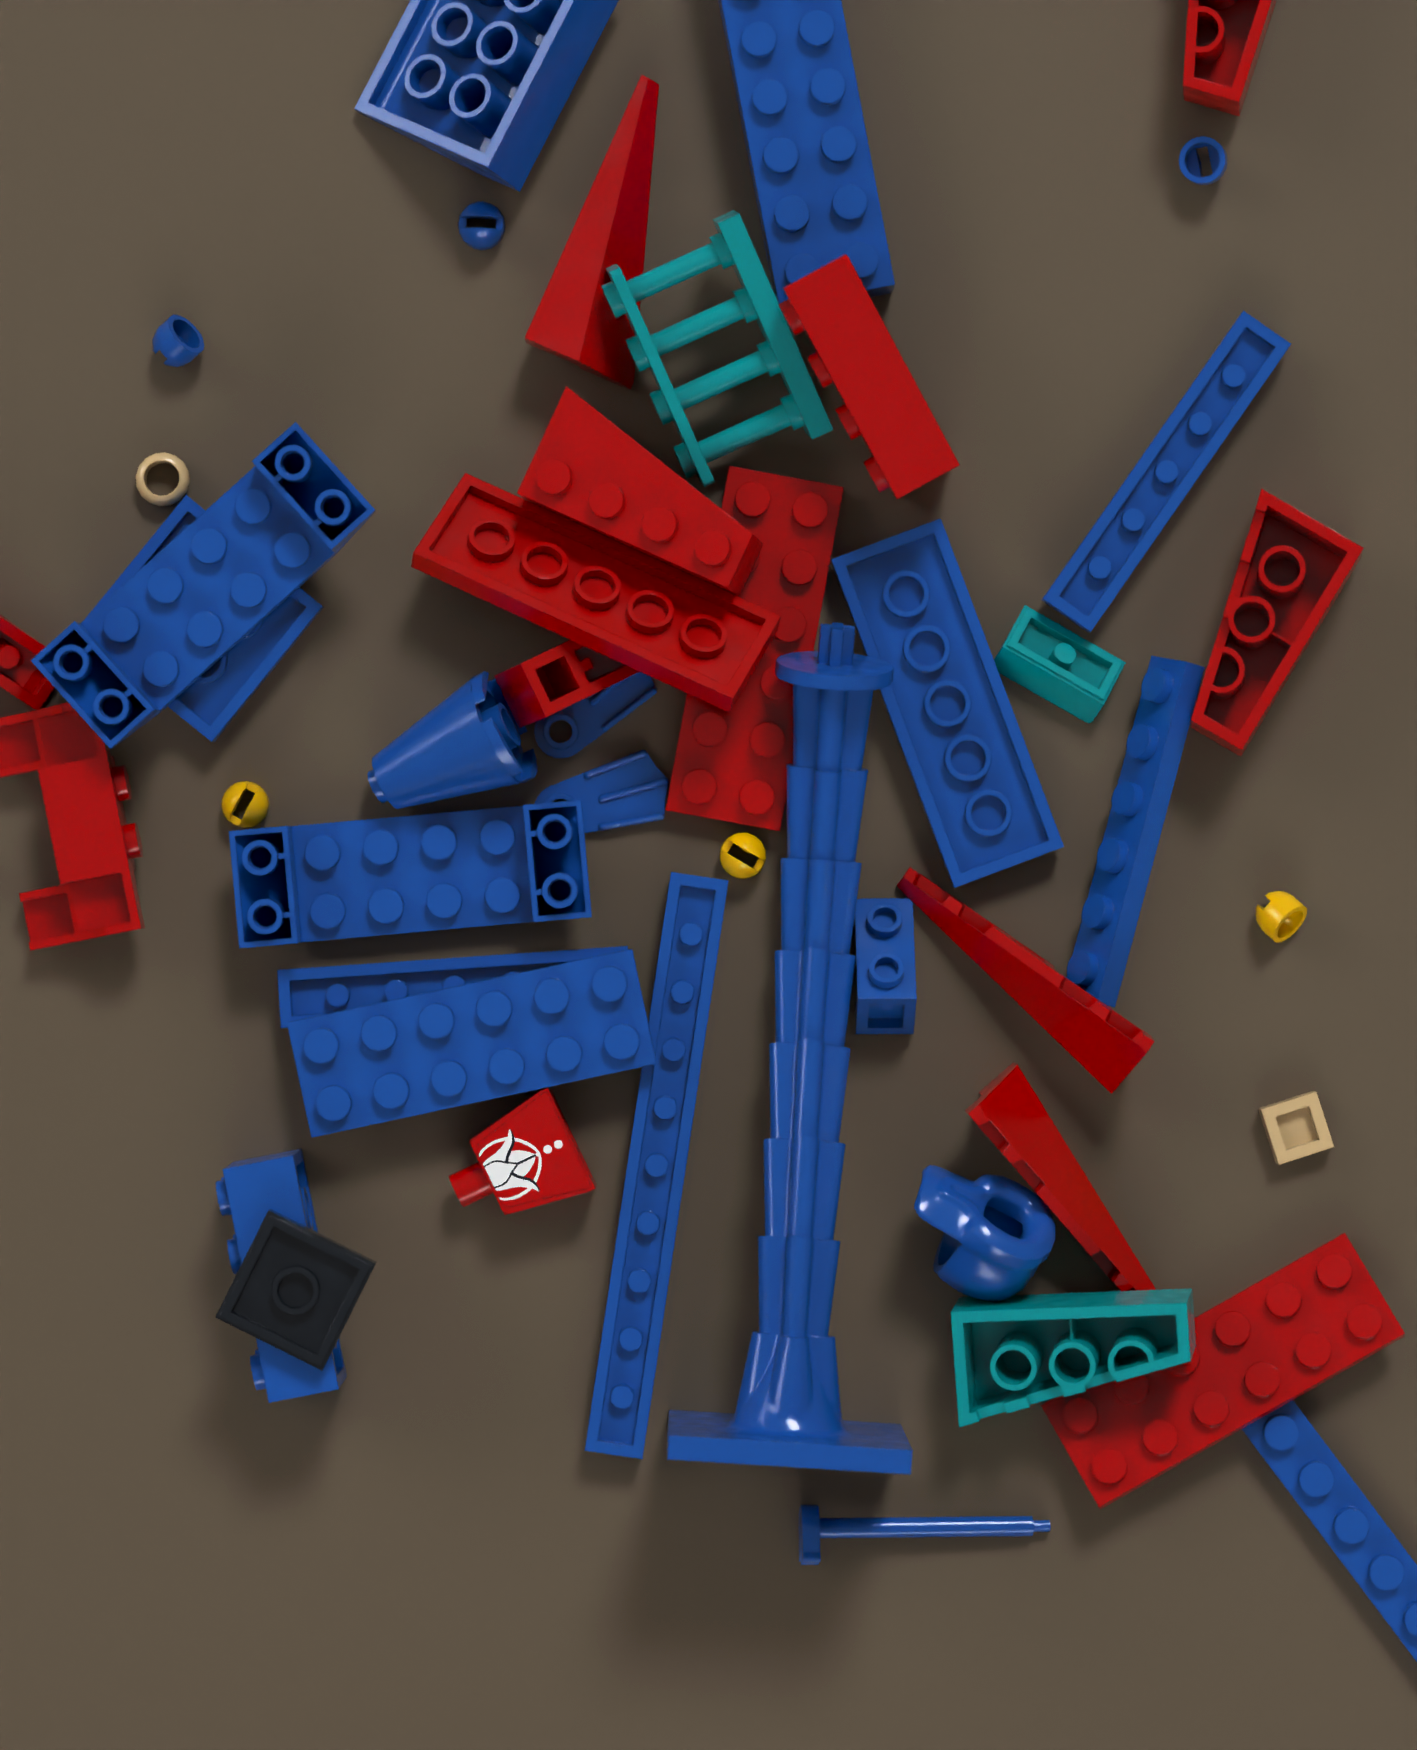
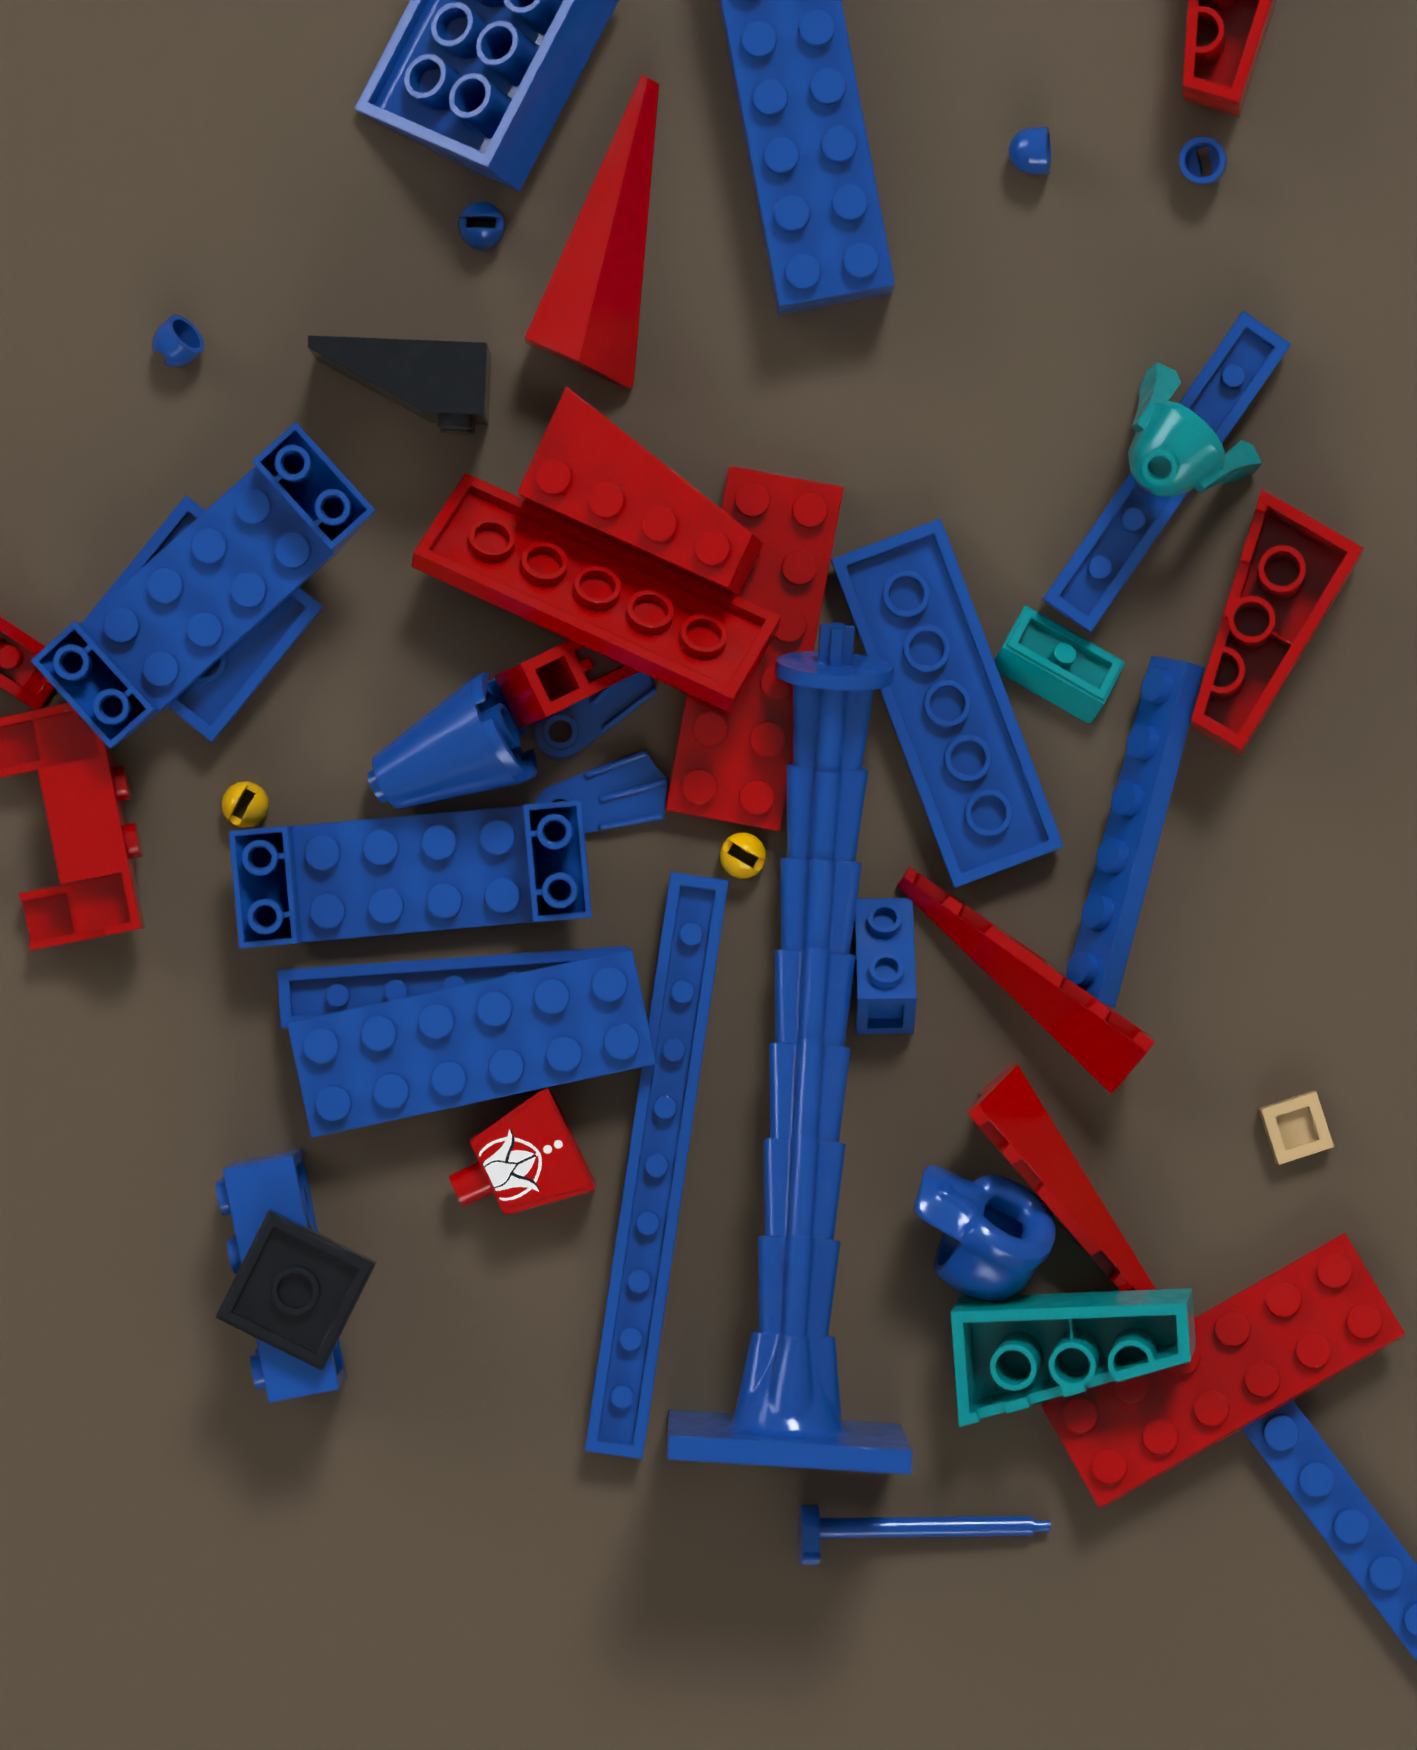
tan piece [135,452,190,506] -> none
teal fence [601,210,834,487] -> none
red wedge [778,254,960,499] -> none
yellow hinge [1255,891,1307,943] -> none
none -> black slope [308,335,491,435]
none -> blue hinge [1008,127,1051,175]
none -> teal piece [1128,362,1262,497]

